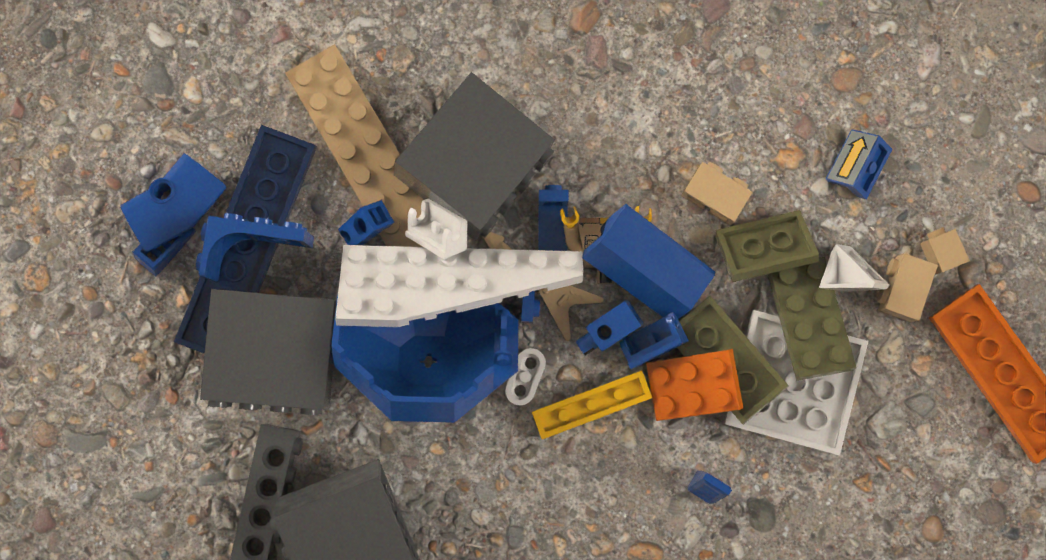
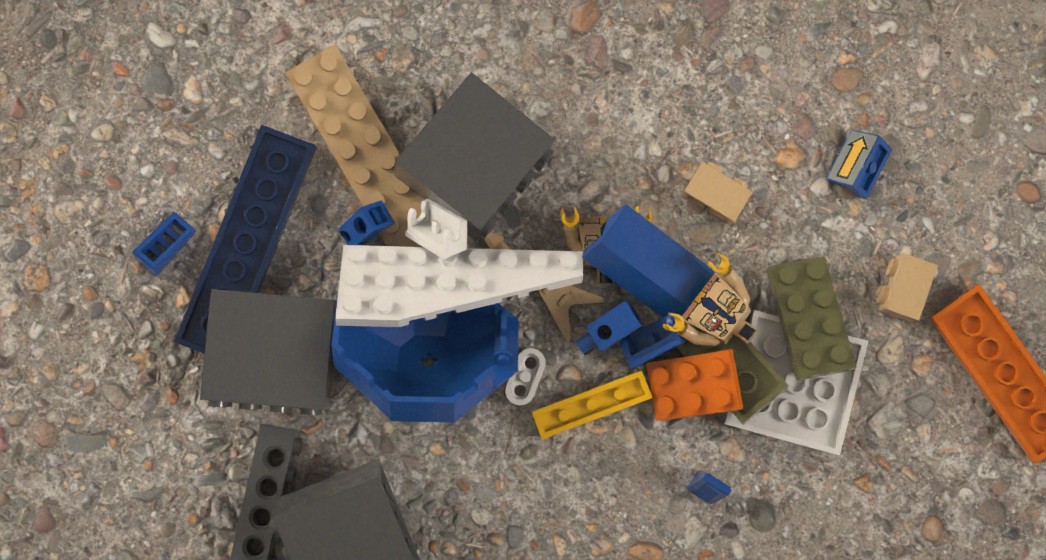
blue panel [120,153,226,252] -> none
blue bracket [196,213,314,282] -> none
blue bracket [521,291,540,324] -> none
blue bracket [538,185,569,251] -> none
olive plate [716,210,819,282] -> none
white slope [819,244,889,292] -> none
tan brick [920,227,970,275] -> none
none -> torso [663,253,758,346]

